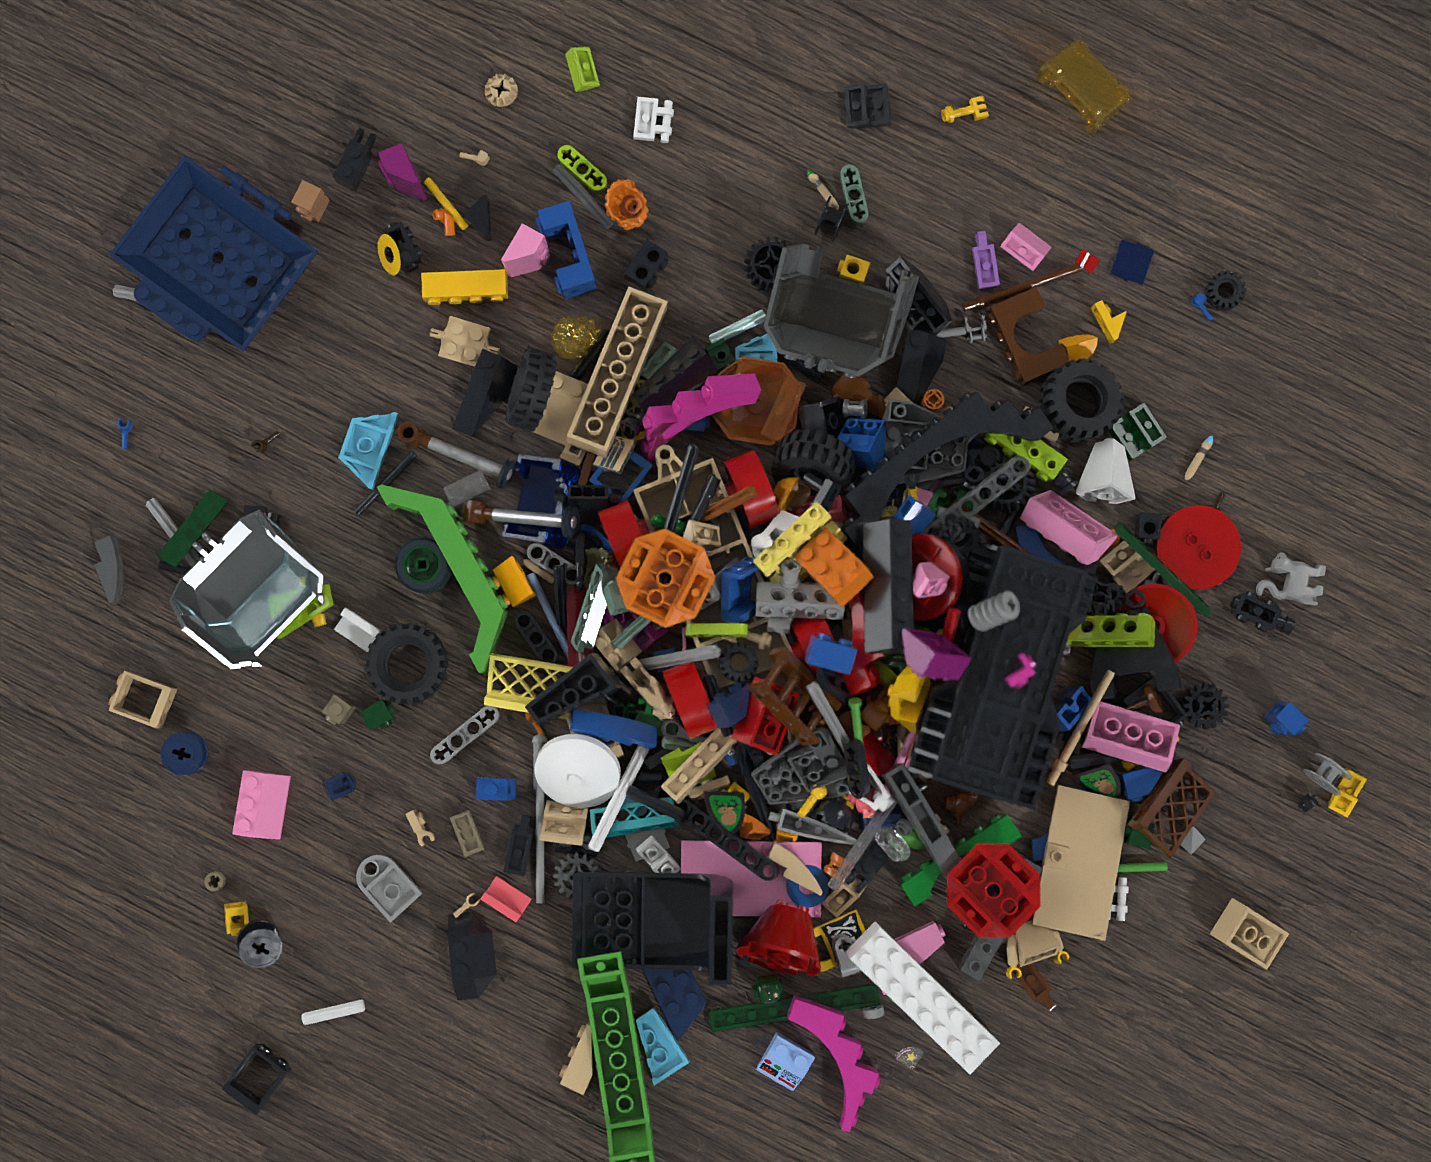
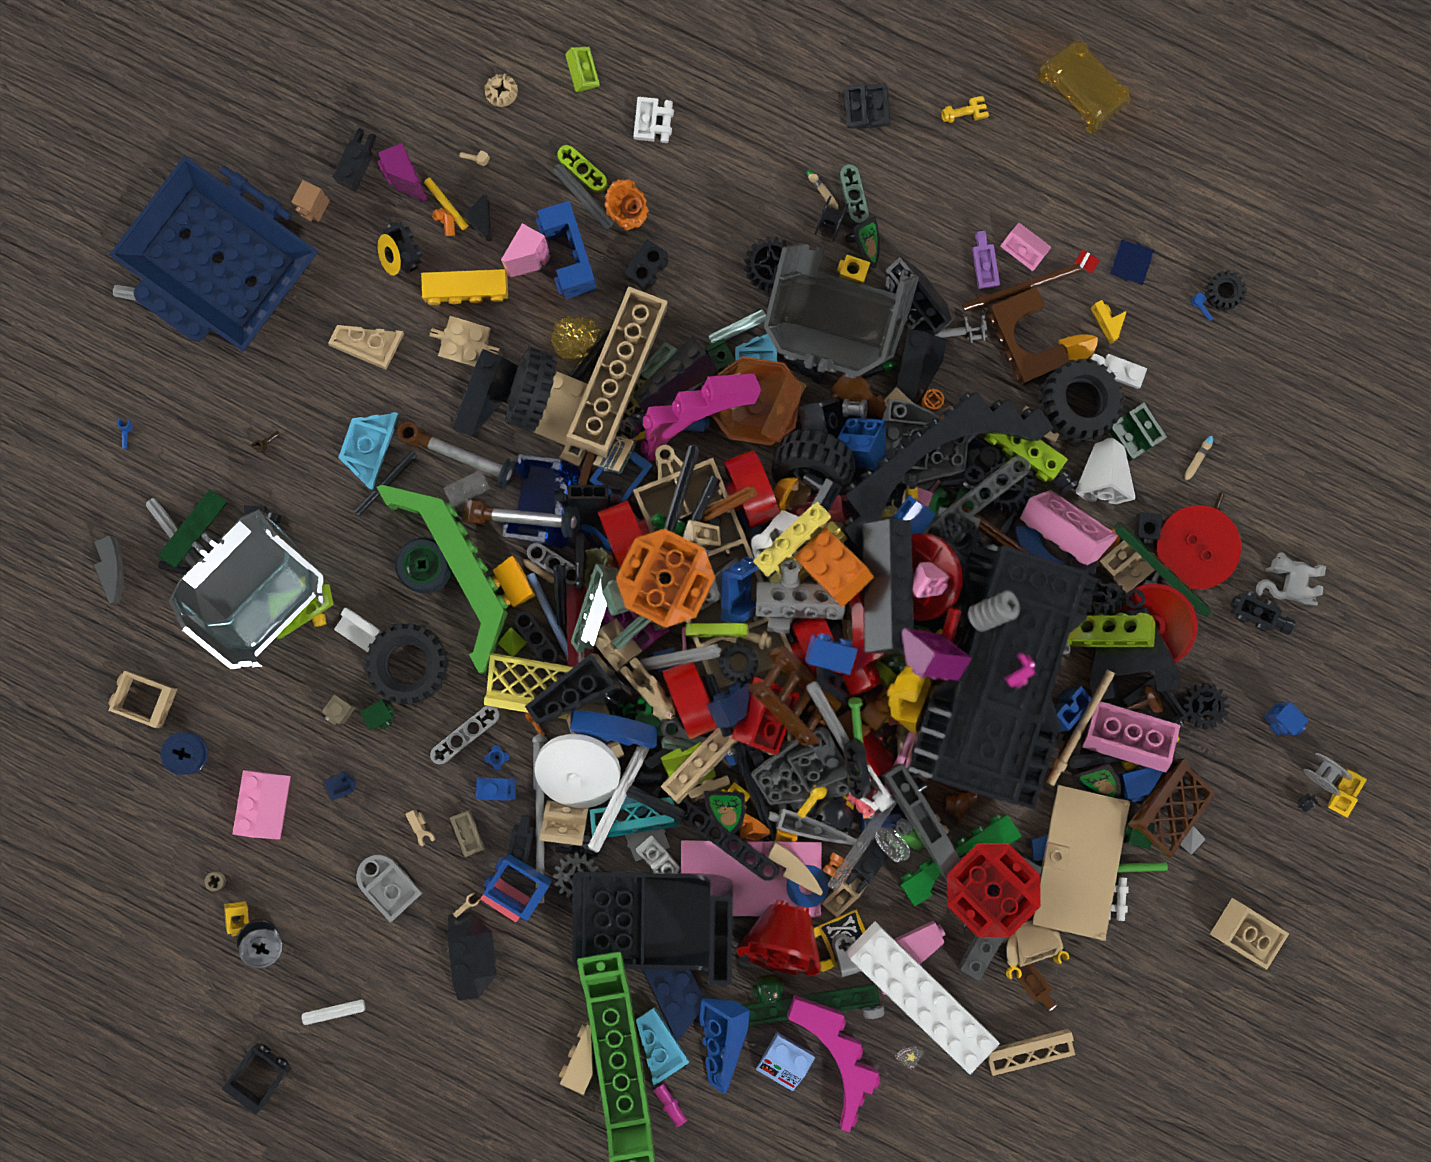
none -> tan wing [328,325,404,370]
none -> blue window [483,853,552,921]
none -> blue plate [484,745,510,770]
none -> lime slope [498,628,527,657]
none -> dark pink pin [653,1083,688,1128]
none -> blue wedge [700,998,750,1094]
none -> shield [846,216,880,269]
none -> piece [860,361,897,378]
none -> tan fence [987,1029,1075,1076]
none -> white plate [1089,354,1147,389]

